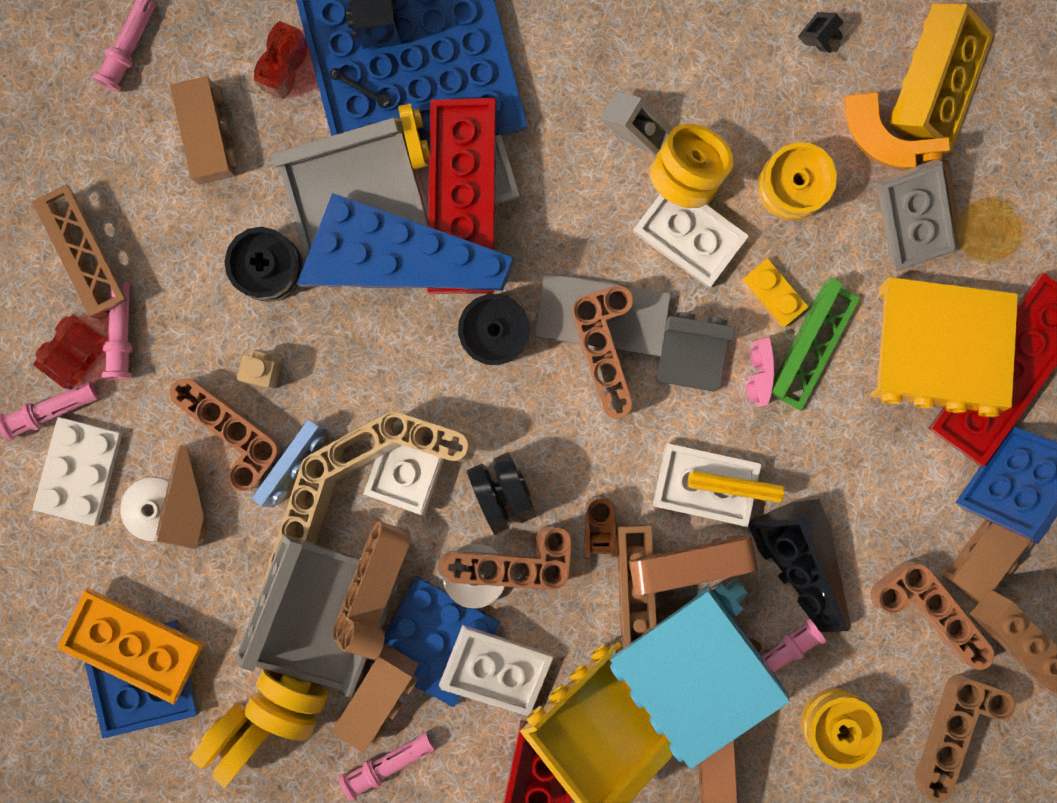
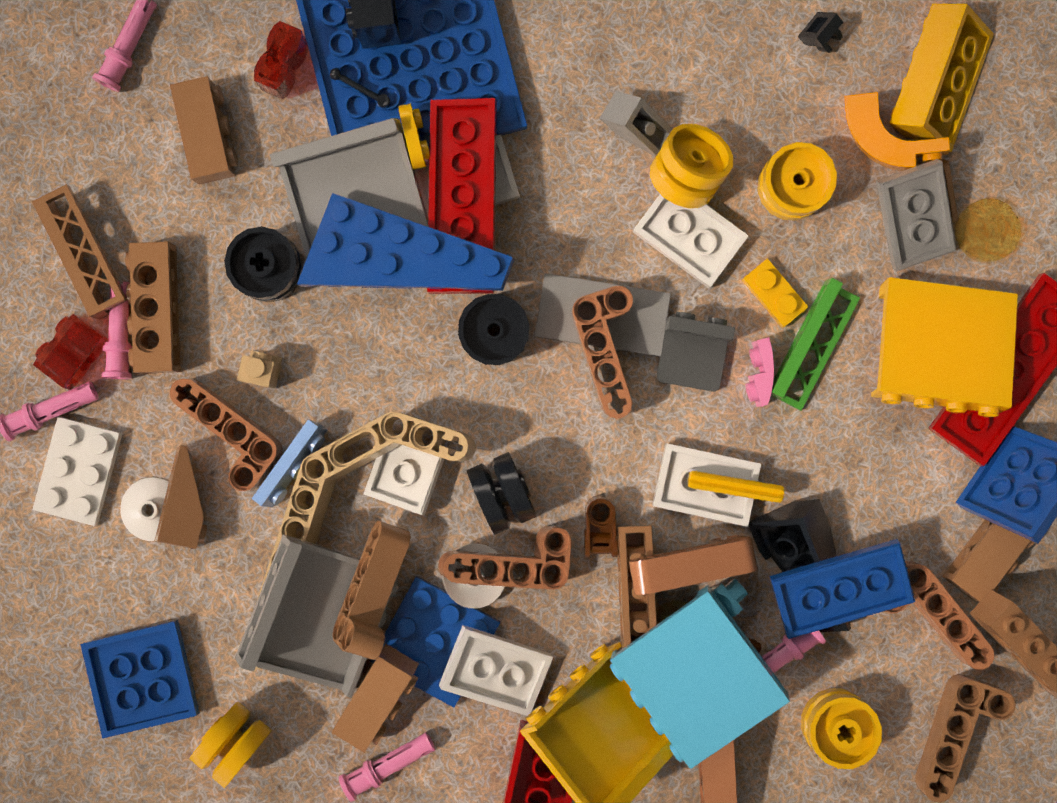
light orange tile [57,588,205,704] -> none
yellow wheel [244,669,329,741] -> none
none -> medium nougat brick [125,241,181,374]
none -> blue tile [769,539,915,639]

